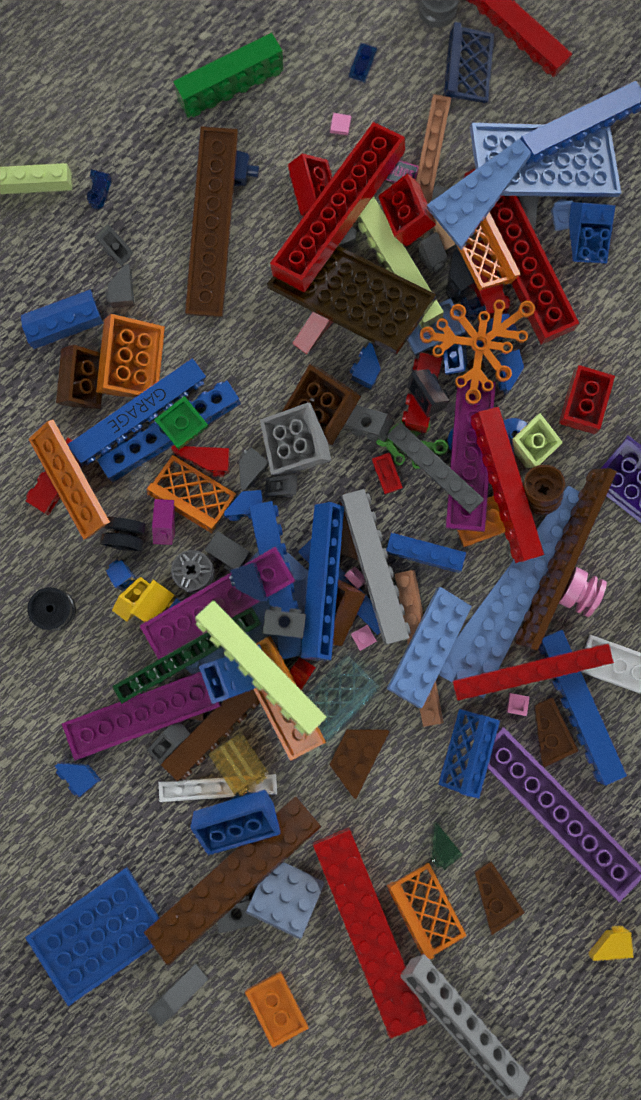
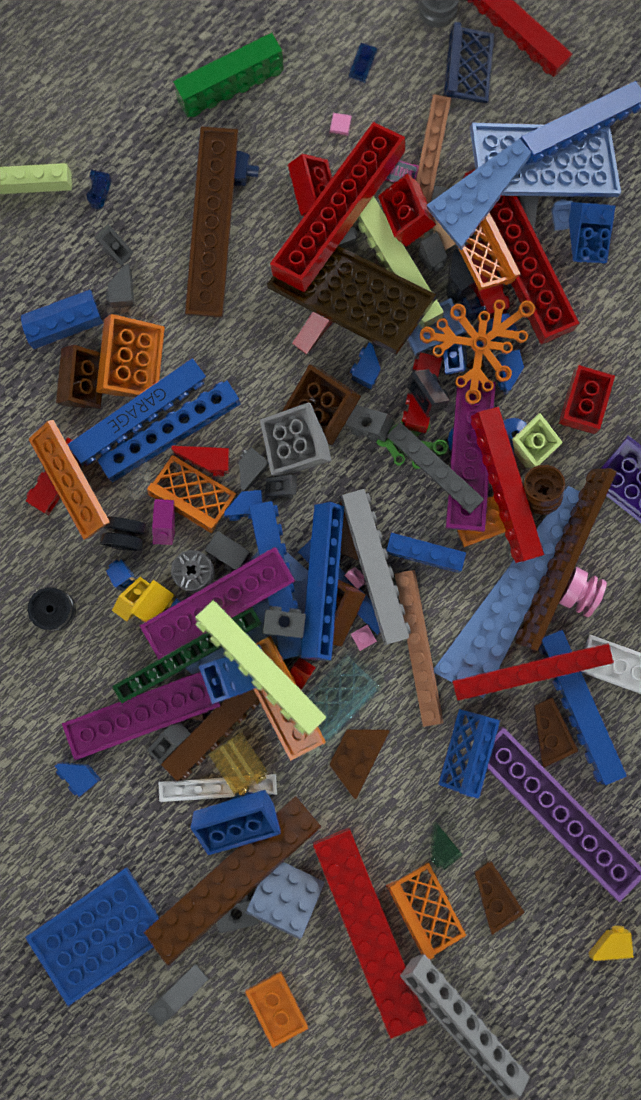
green plate [154,396,209,450] -> none
dark blue slope [229,563,268,602] -> none
red plate [371,452,403,495] -> none
medium blue plate [387,587,472,708] -> none
bright pink plate [506,693,530,716] -> none

